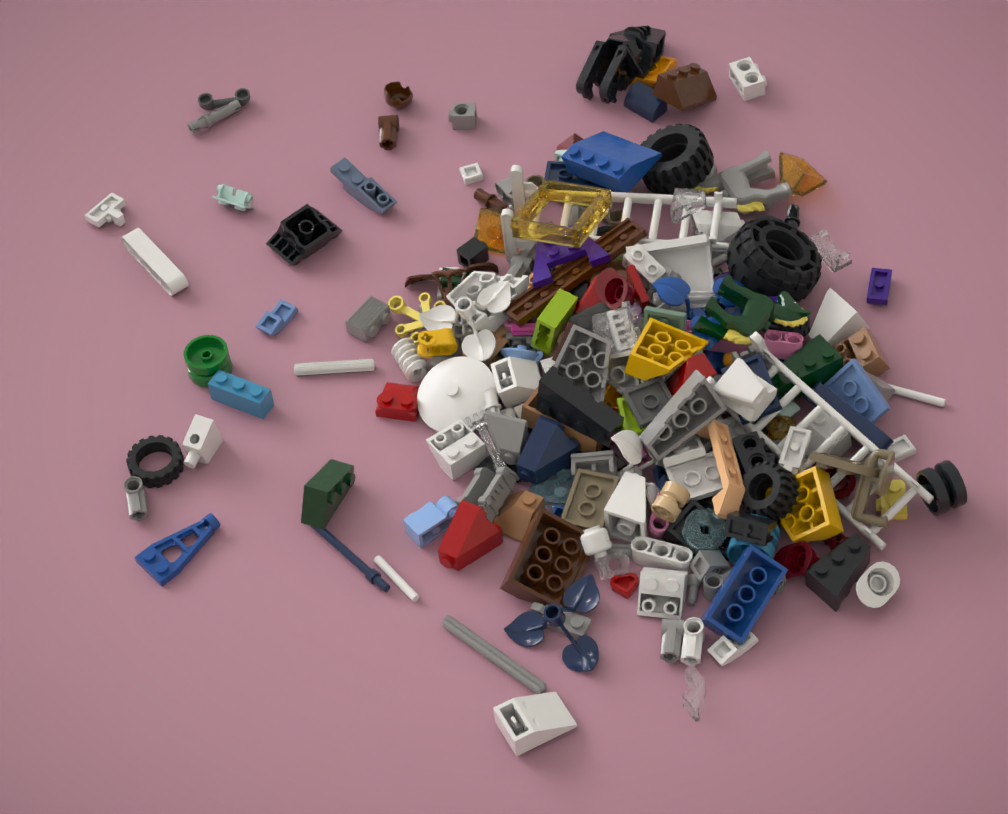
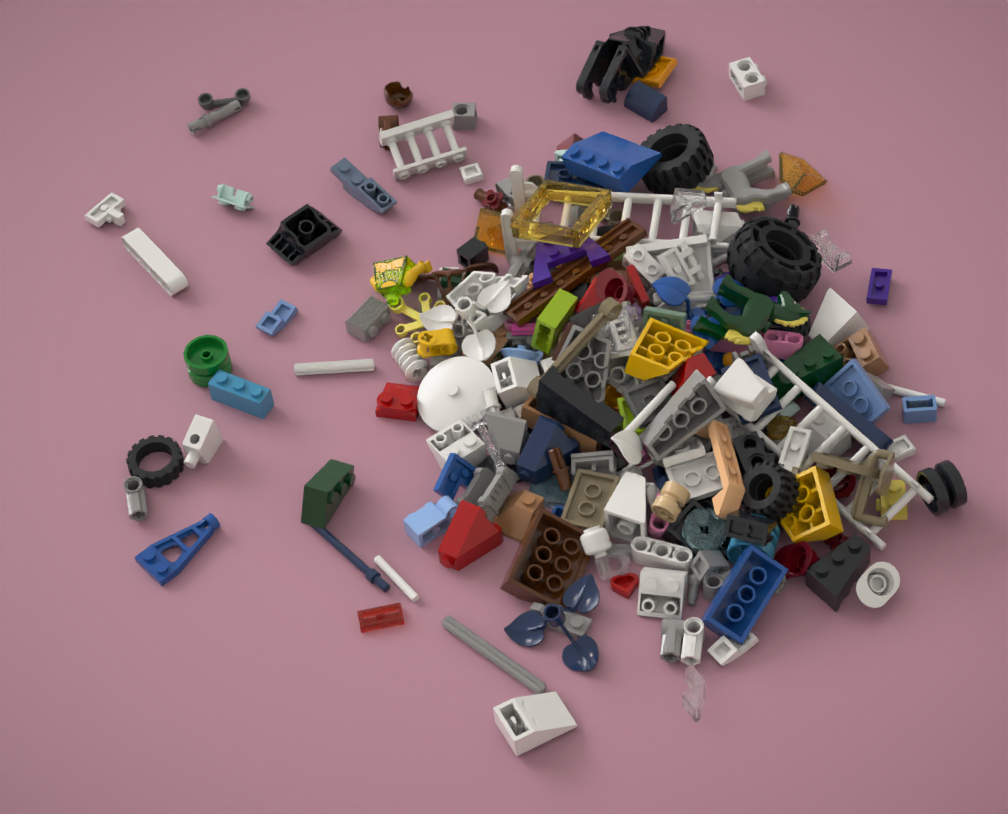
reddish brown slope [653,63,717,111] -> none
none -> clear red tile [357,602,405,633]
none -> torso [370,255,433,305]
none -> white fence [379,110,467,180]
none -> blue plate [433,453,476,500]
none -> dark red plate [481,189,504,210]
none -> dark tan piece [527,297,622,400]
none -> reddish brown axle [548,448,572,491]
none -> white bar [624,381,677,431]
none -> white plate [657,241,705,286]
none -> medium blue piece [902,395,937,424]

